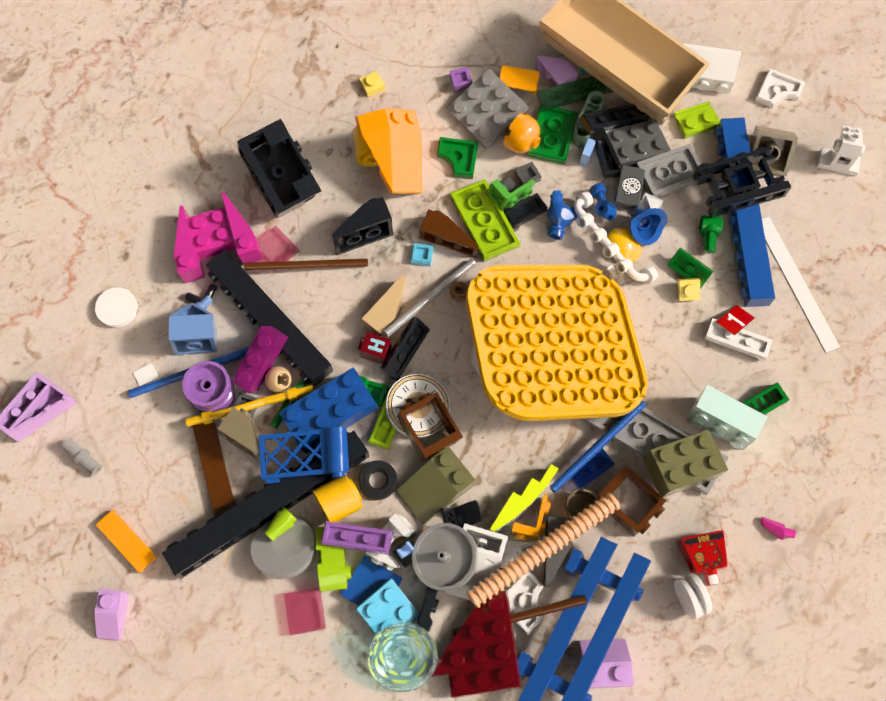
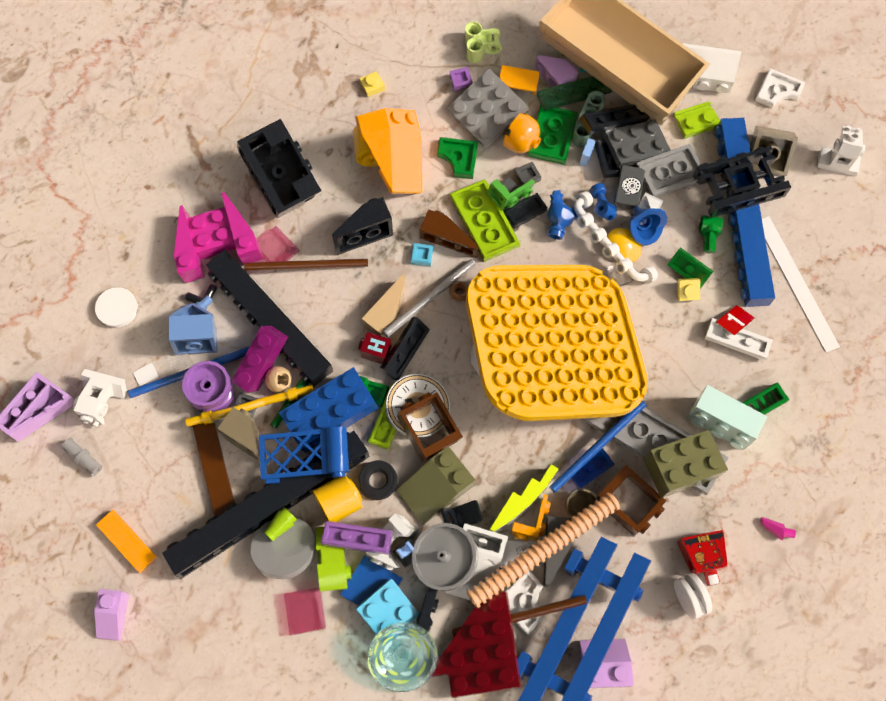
none -> white tile [73,369,127,427]
none -> yellowish green piece [465,22,502,63]

